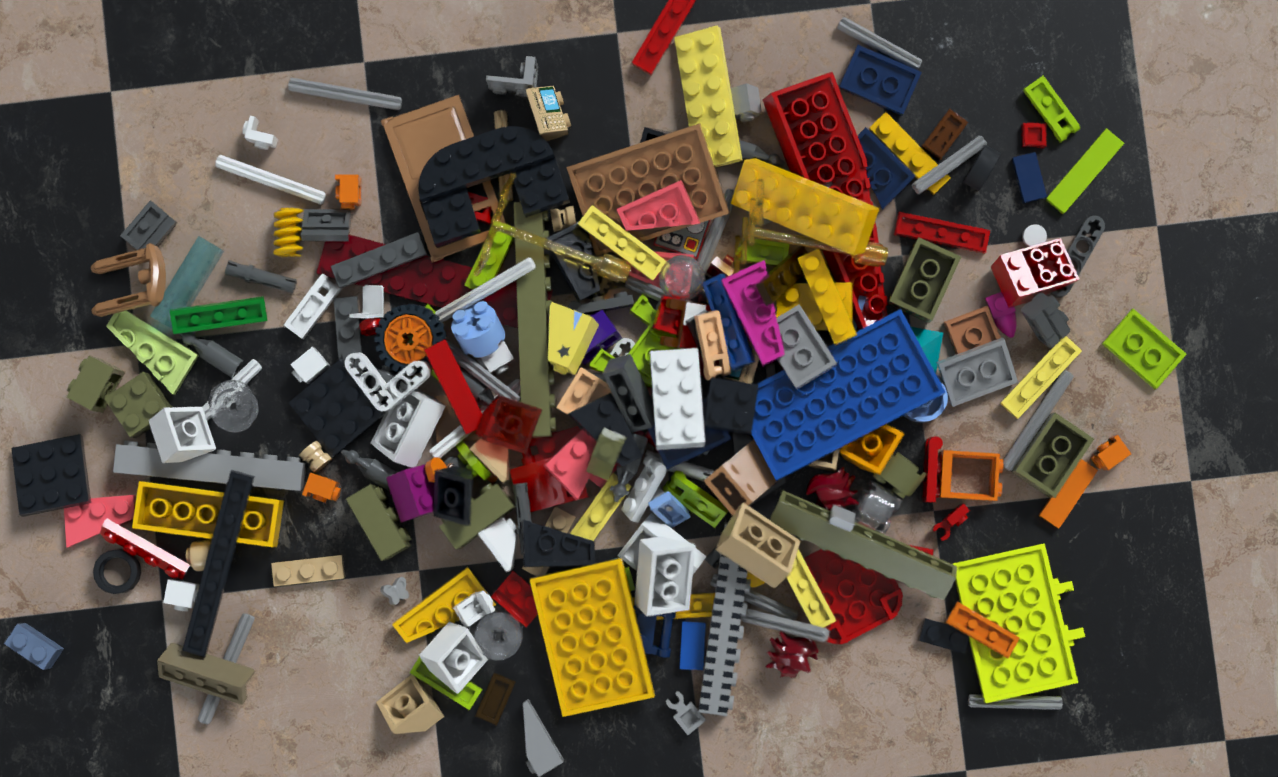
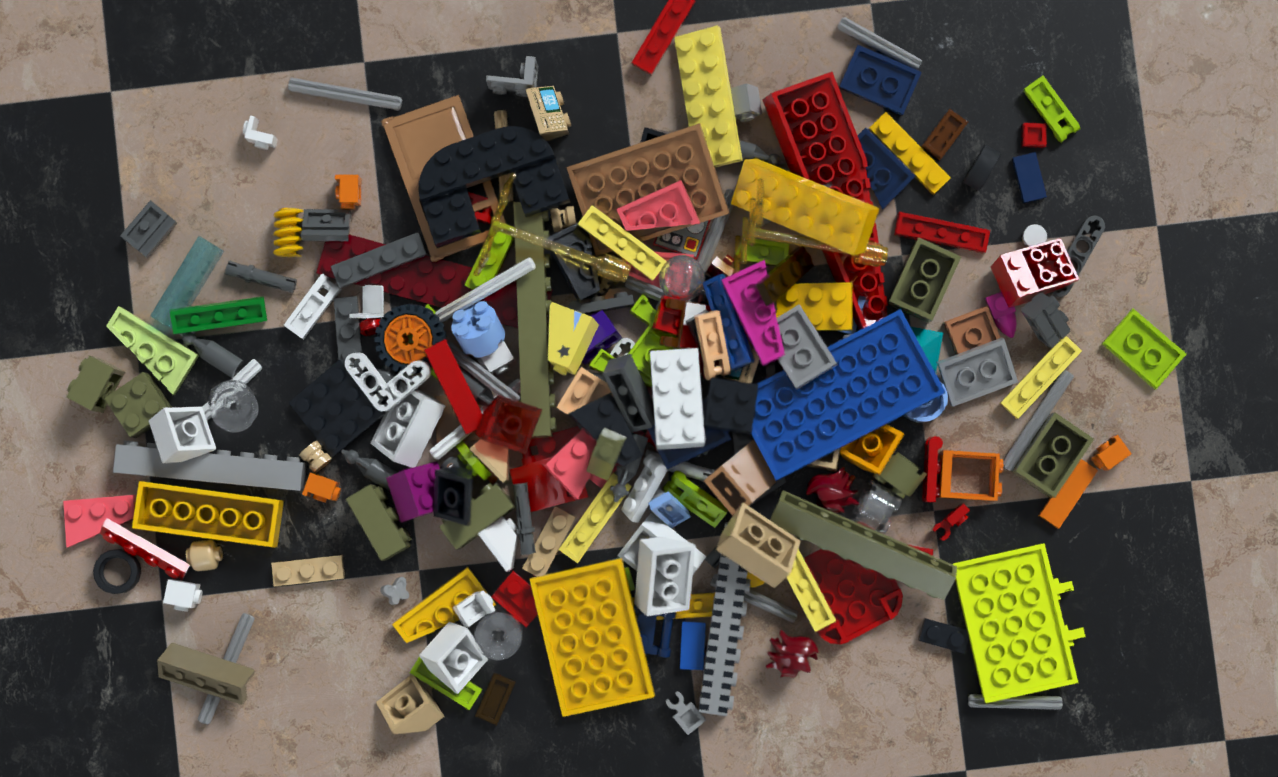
sand blue brick [4,623,64,670] -> none
black plate [11,434,91,517] -> none
medium nougat piece [91,243,166,317] -> none
black tile [182,470,255,657] -> none
white axle [215,155,326,205] -> none
white brick [291,347,331,384] -> none
orange tile [425,457,447,482] -> none
black wing [522,519,595,567] -> none
light grey slope [523,699,564,777] -> none
light grey axle [741,609,829,642] -> none
yellow plate [797,248,857,345] -> none
light grey tile [829,505,855,531] -> none
light grey axle [912,136,987,194] -> none
orange tile [945,602,1020,658] -> none
lime tile [1045,128,1124,214] -> none

